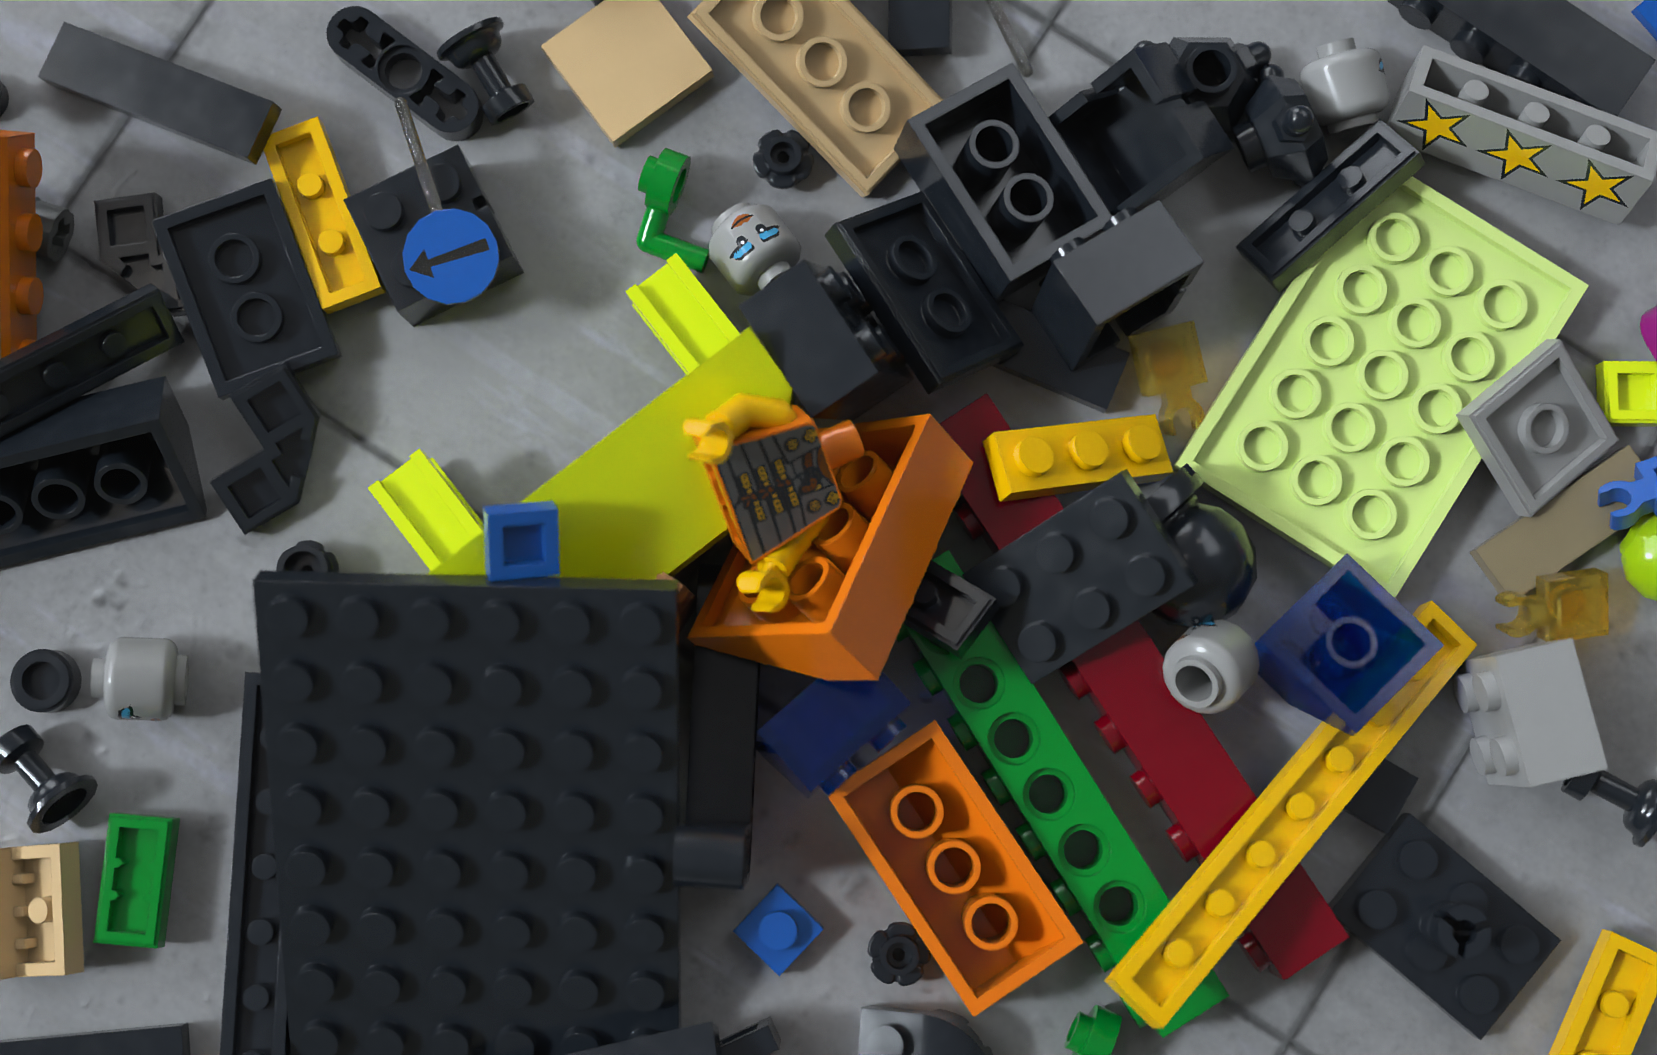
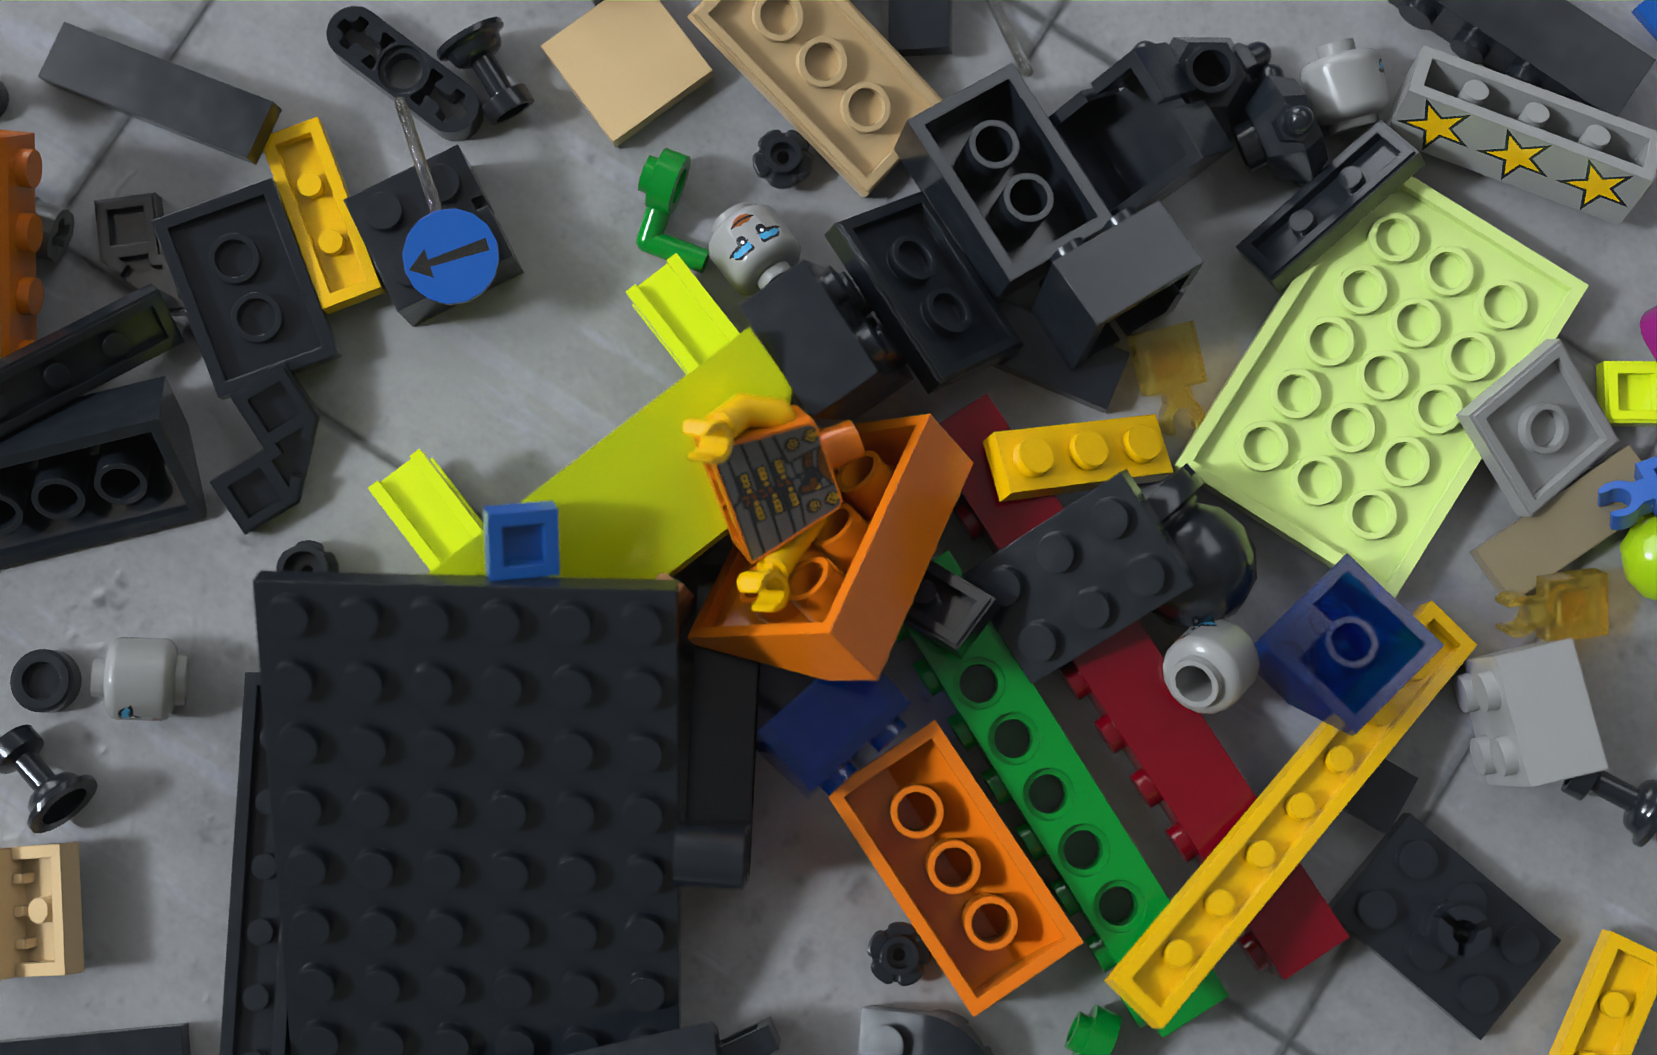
green plate [93,812,180,949] -> none
blue plate [733,883,824,976] -> none

